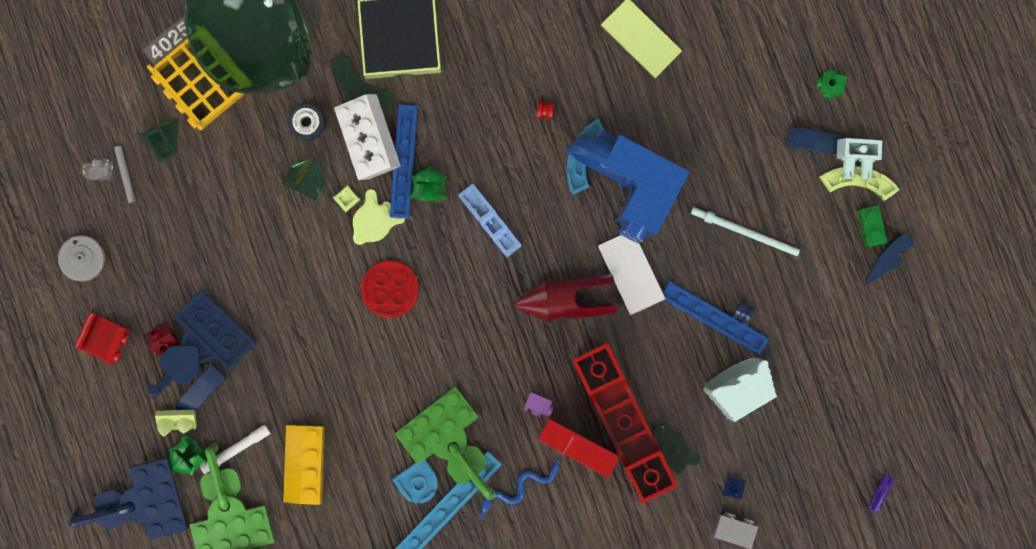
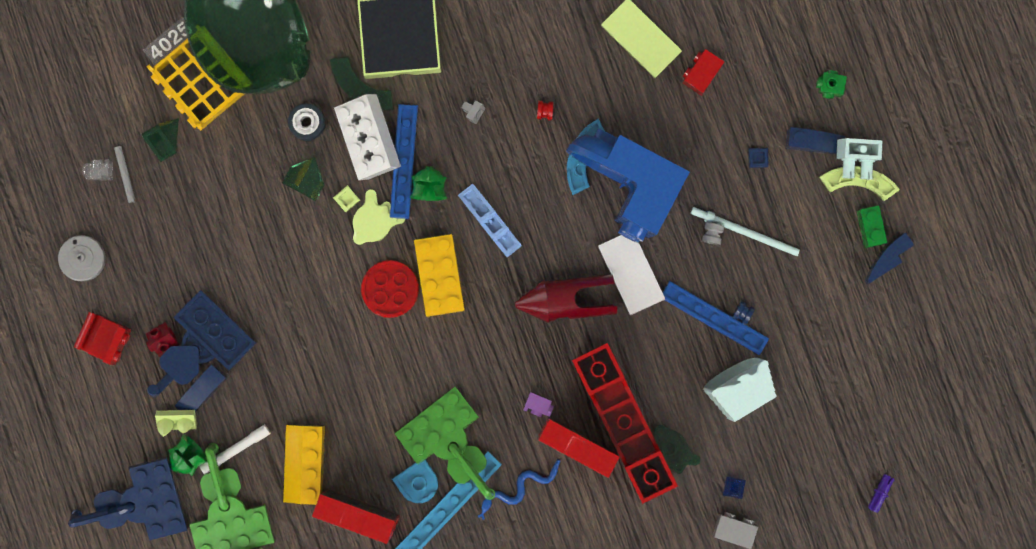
none -> red tile [312,489,400,544]
none -> yellow brick [414,234,465,317]
none -> light grey tile [461,100,486,124]
none -> red brick [682,49,724,96]
none -> light grey wheel [702,222,724,245]
none -> dark blue tile [748,148,769,168]

